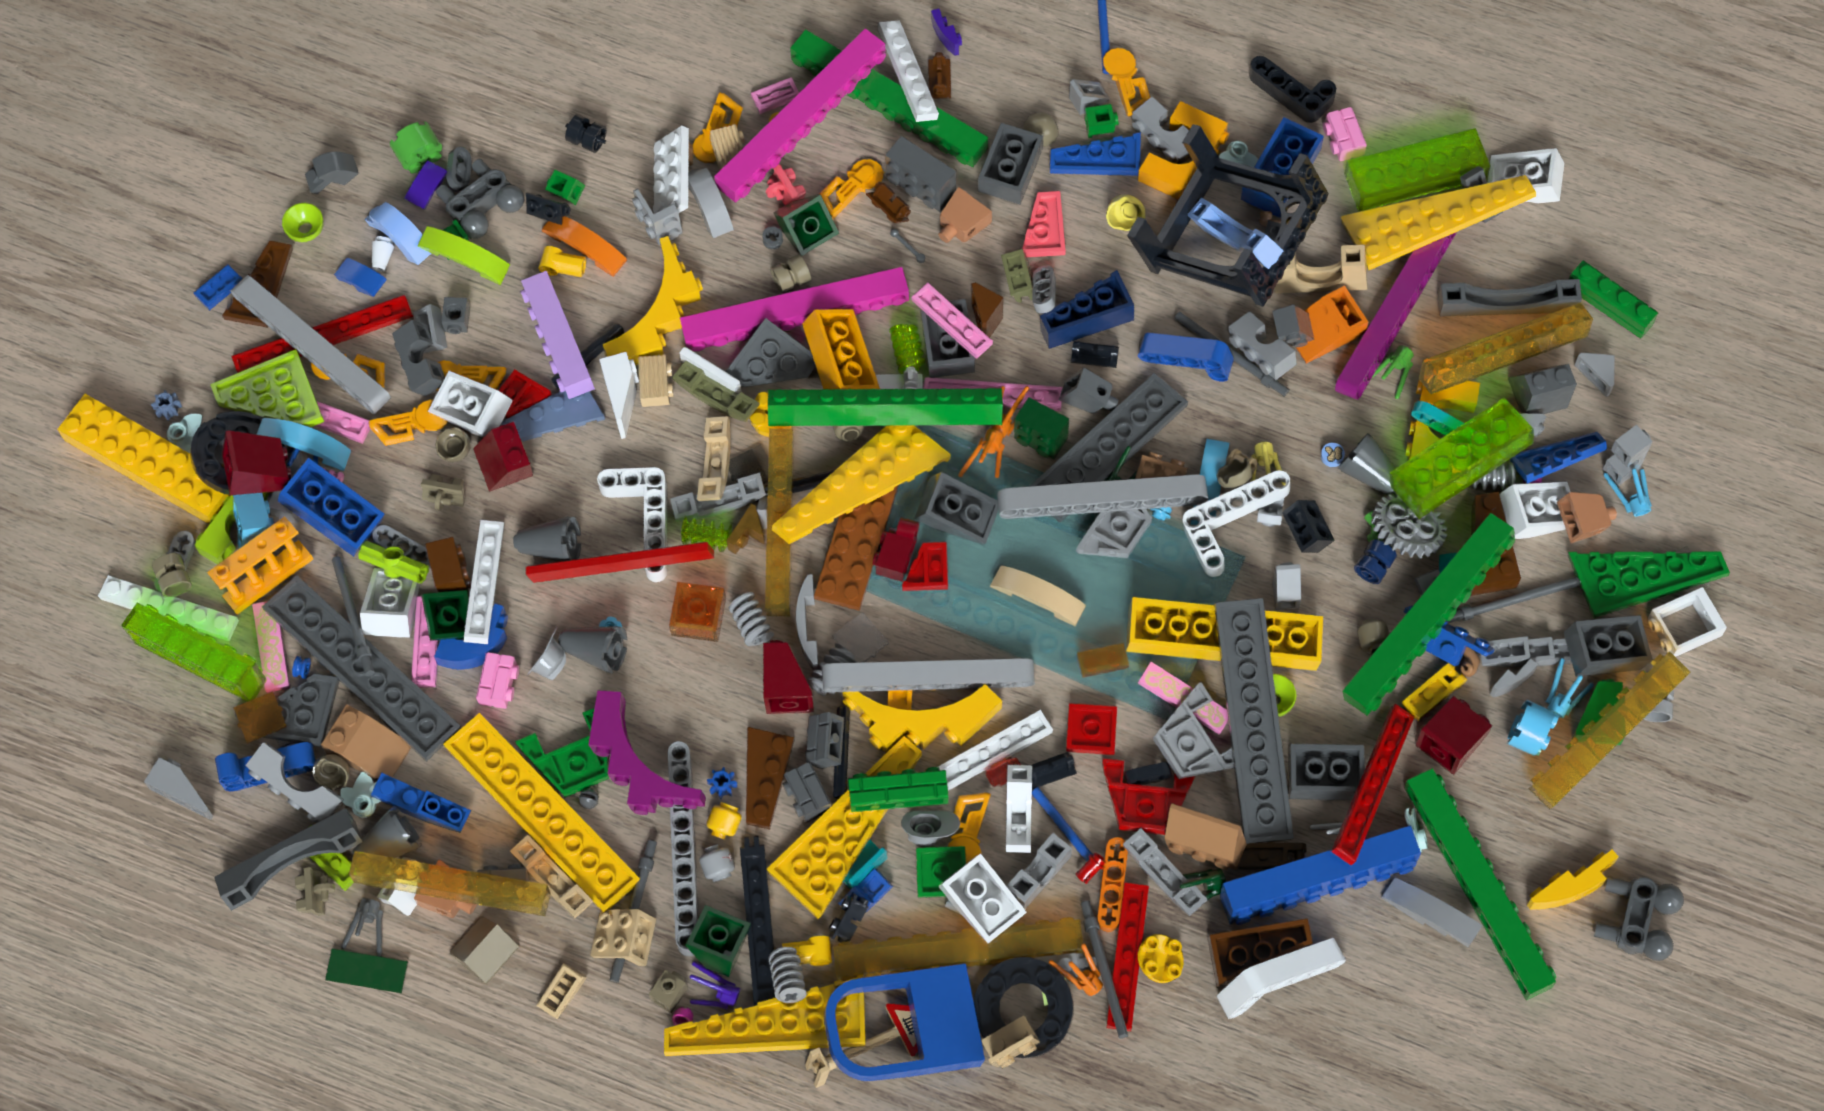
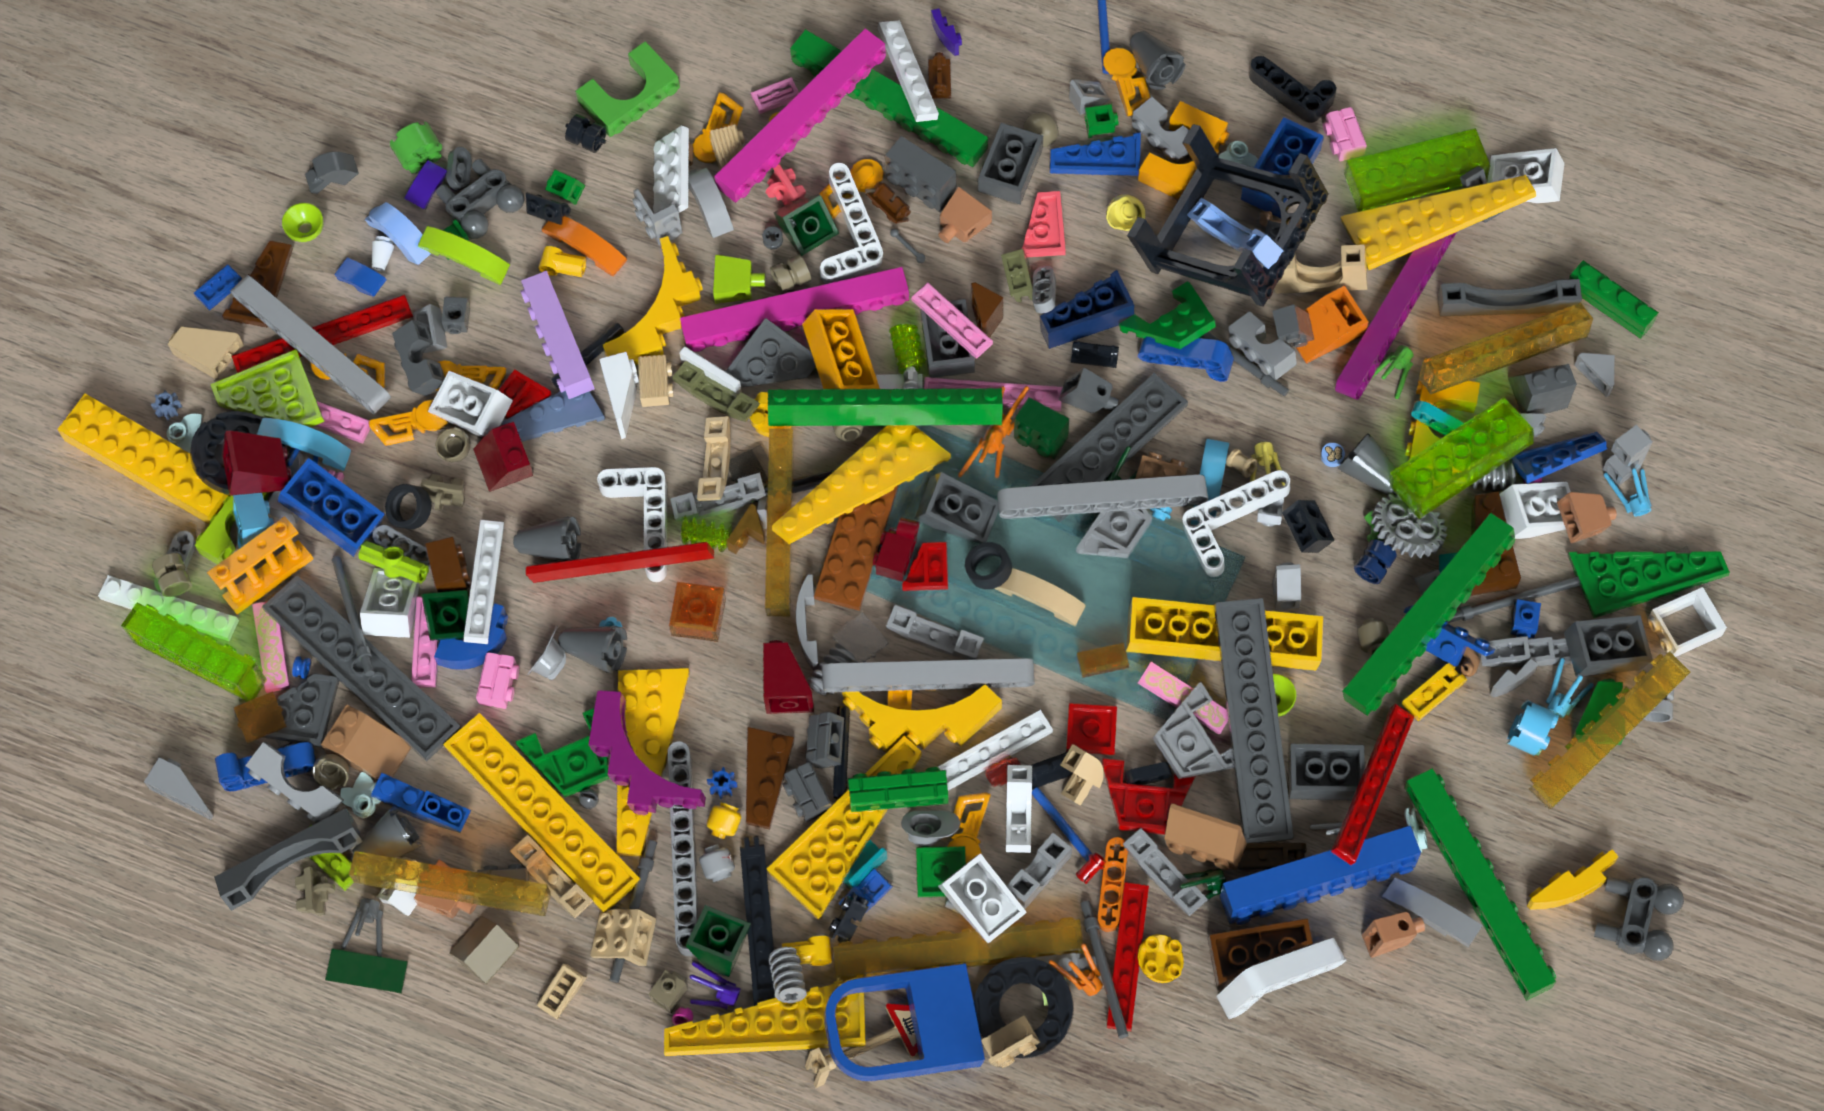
light grey piece [729,592,774,646] -> none
dark tan hair [1216,458,1252,490] -> none
dark red slope [1415,696,1493,775] -> none
none -> tan slope [168,327,244,380]
none -> black tyre [385,484,432,529]
none -> bright green arch [575,41,680,137]
none -> yellow wing [617,668,689,856]
none -> lime torso [713,255,765,304]
none -> white beam [820,163,883,284]
none -> light grey slope [886,605,984,660]
none -> black tyre [964,542,1012,590]
none -> tan brick [1060,744,1104,806]
none -> green wing [1119,281,1216,349]
none -> dark grey cone [1130,31,1186,90]
none -> nougat torso [1362,912,1425,958]
none -> blue brick [1510,599,1541,639]

